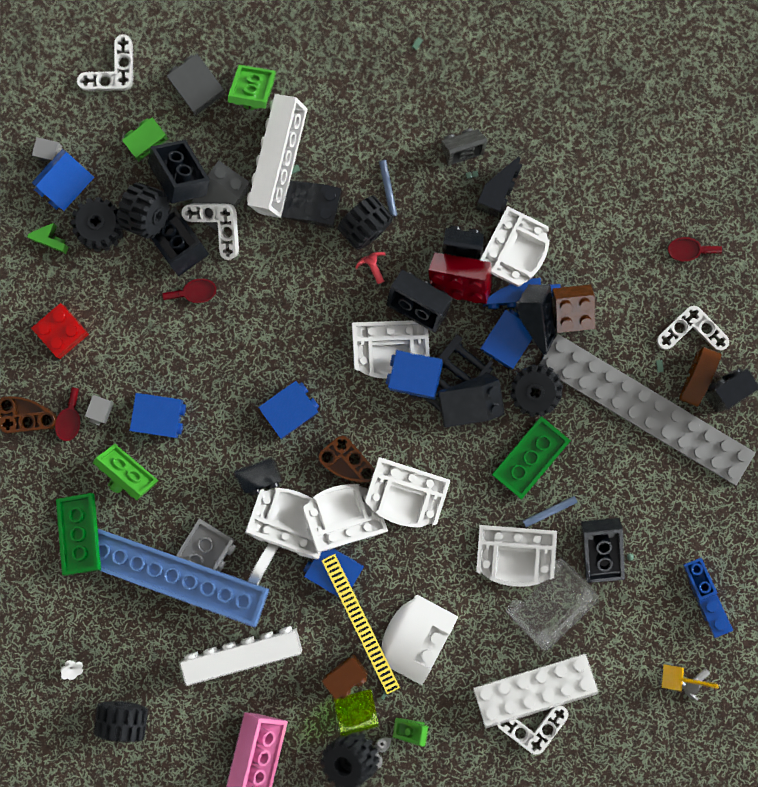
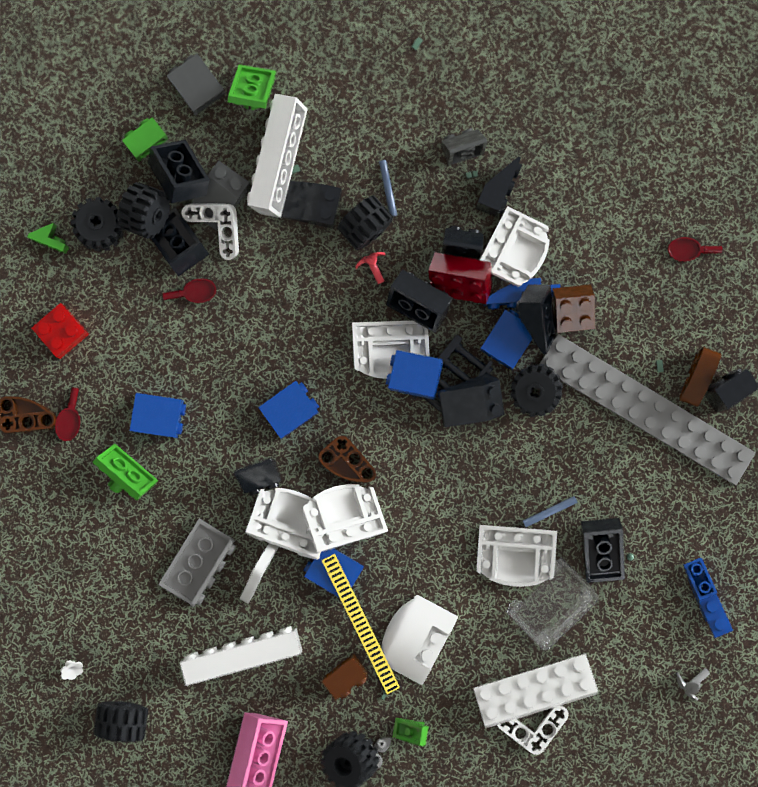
light grey brick [32,137,64,163] -> none
blue brick [32,149,94,211] -> none
green plate [56,493,101,576] -> none
white beam [77,34,133,91] -> none
light grey brick [85,395,114,426] -> none
medium blue plate [98,529,269,627] -> none
clear neon green plate [334,689,379,736] -> none
white slope [364,457,451,527] -> none
green plate [492,416,571,500] -> none
white beam [657,306,729,351] -> none
yellow piece [662,664,718,691] -> none

